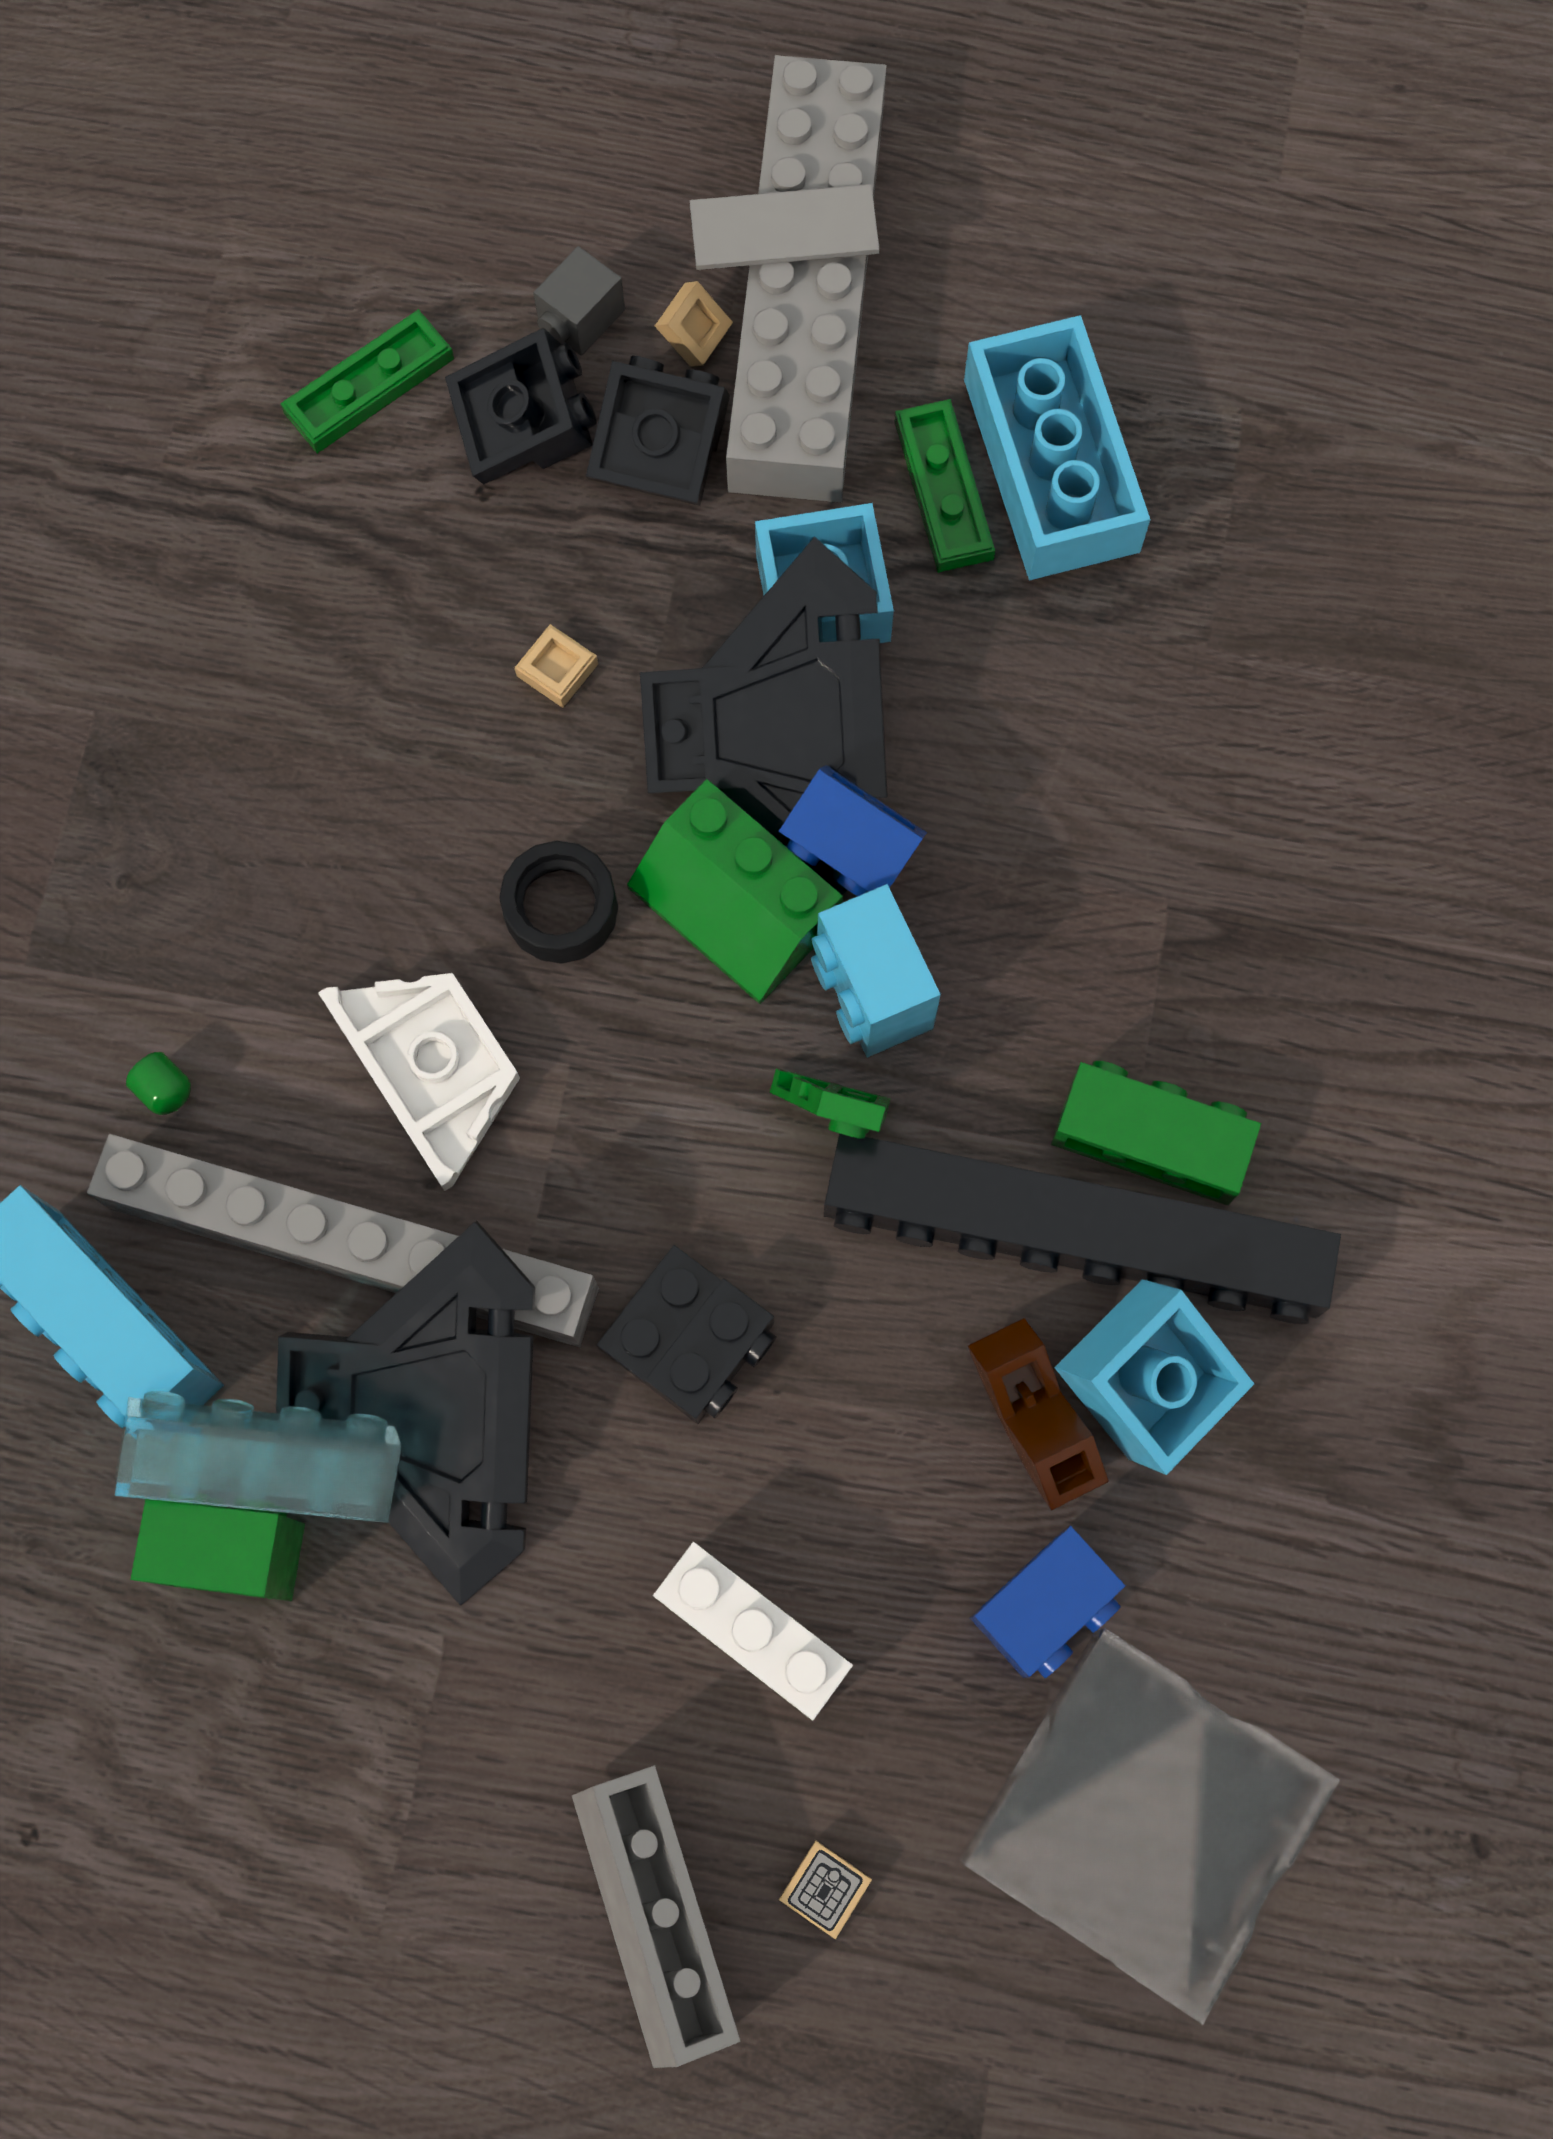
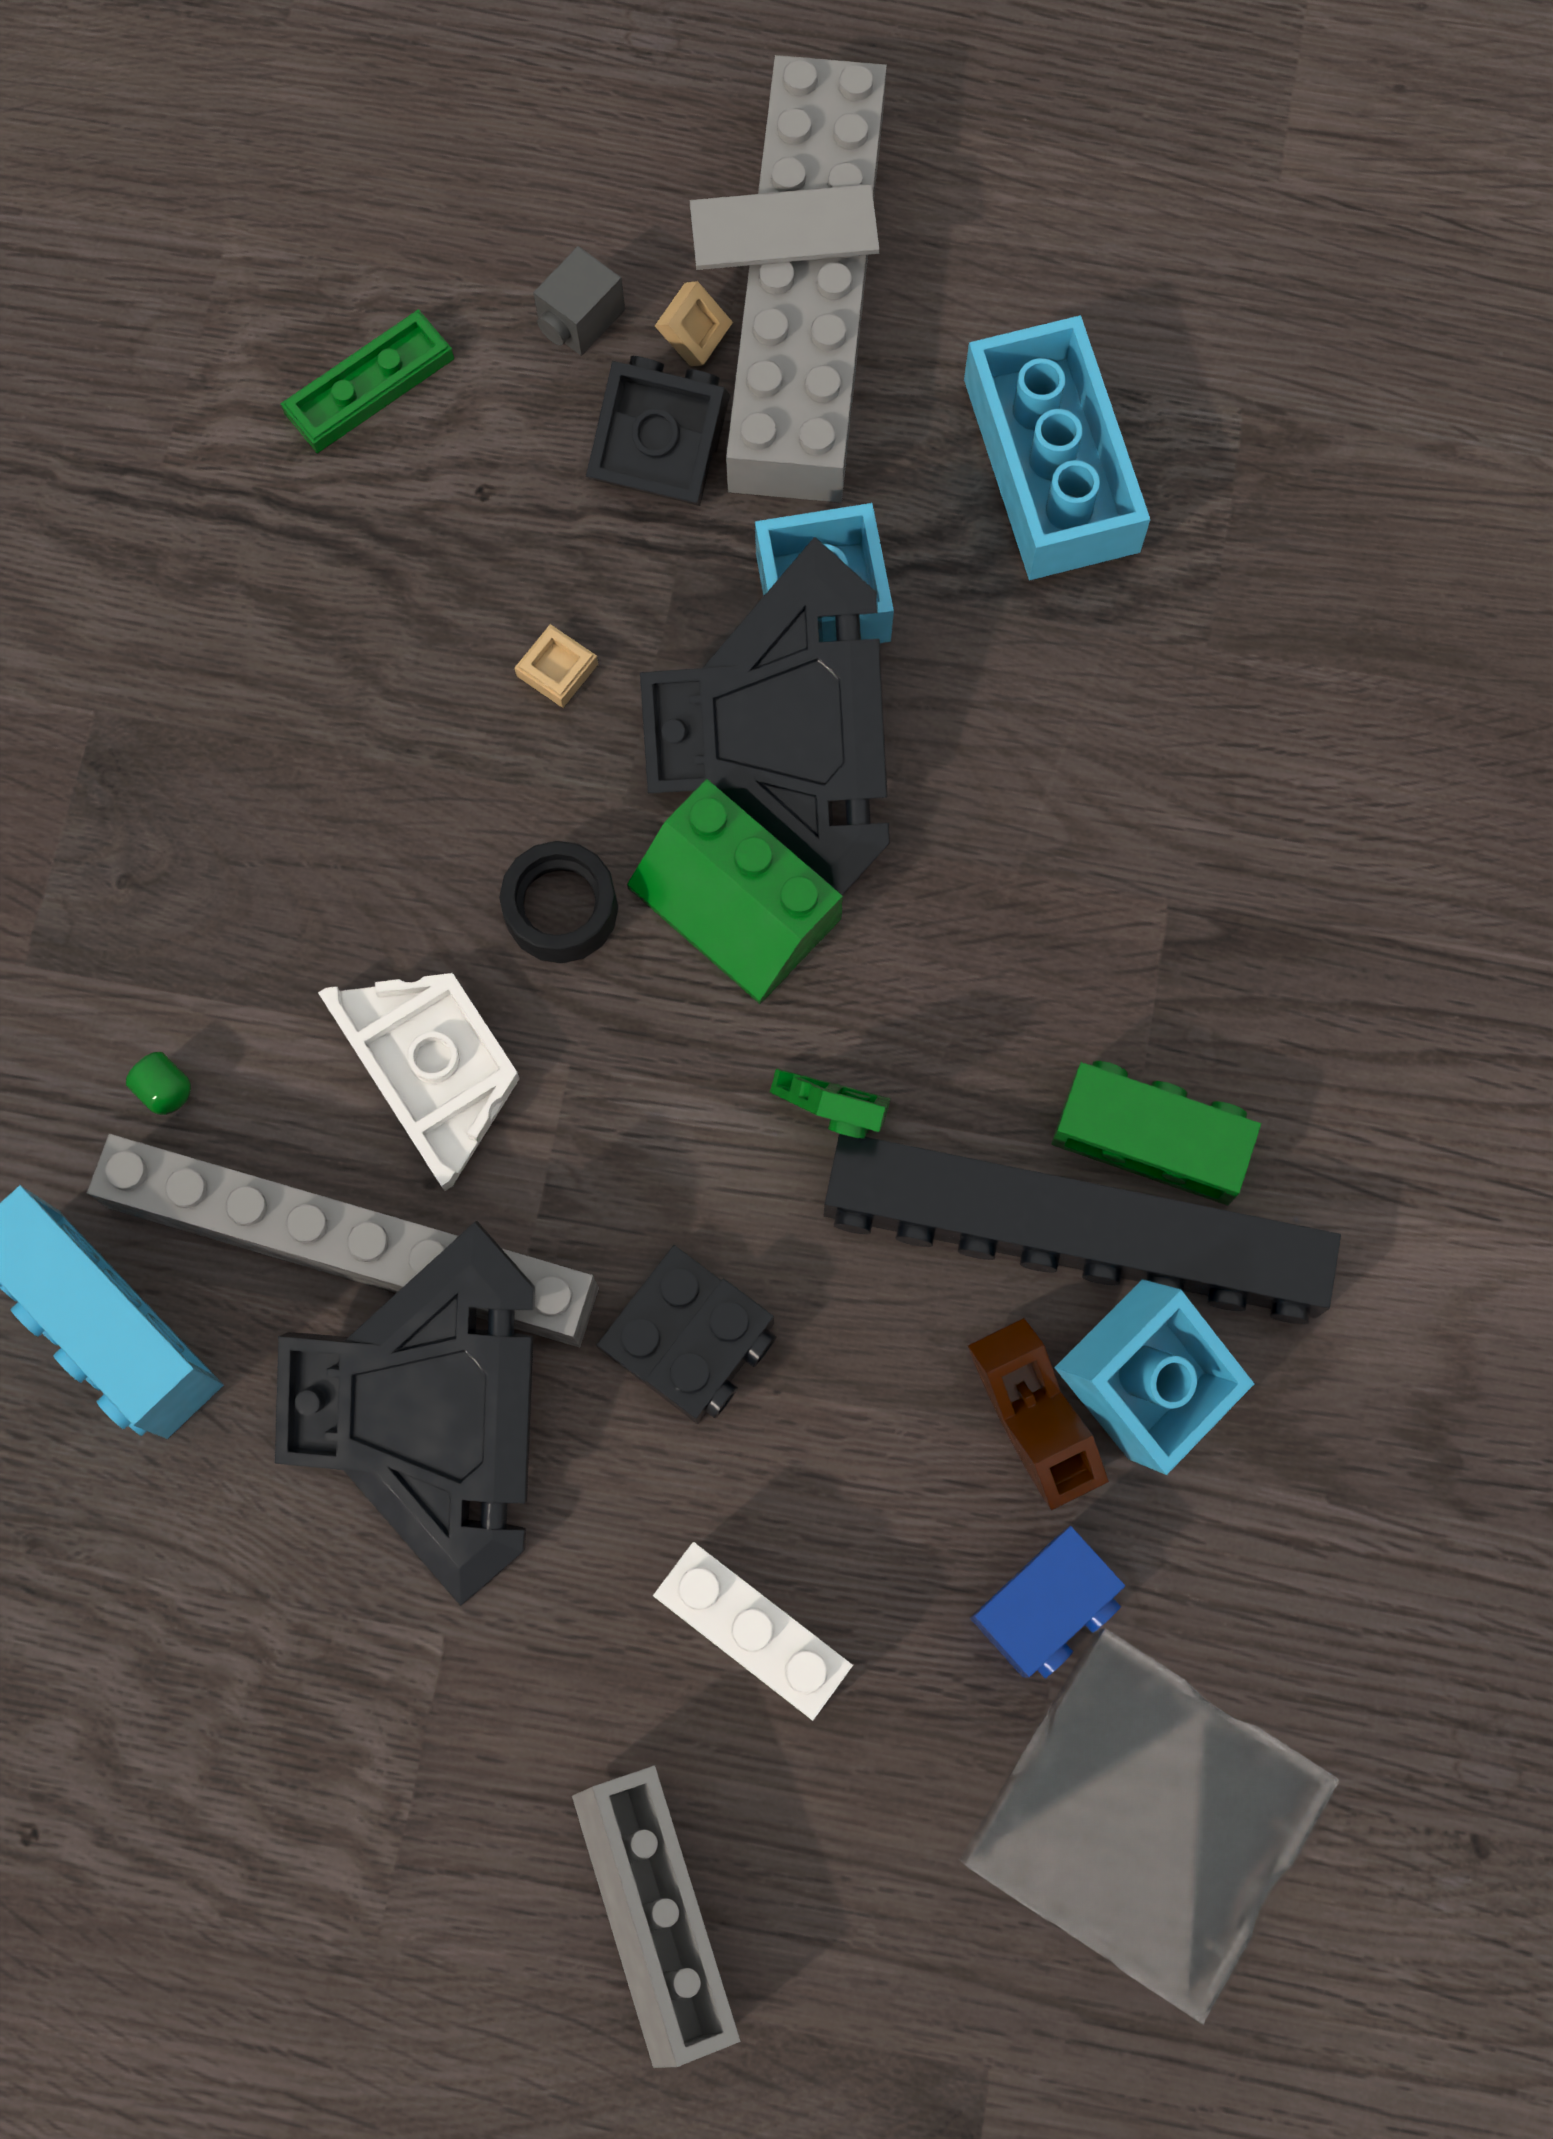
clear light blue brick [115,1391,402,1523] -> none
green brick [130,1488,305,1601] -> none
black plate [445,328,597,485] -> none
blue brick [779,765,927,896] -> none
tile [779,1840,872,1939] -> none
medium azure brick [811,884,941,1058] -> none
green tile [894,399,995,573] -> none

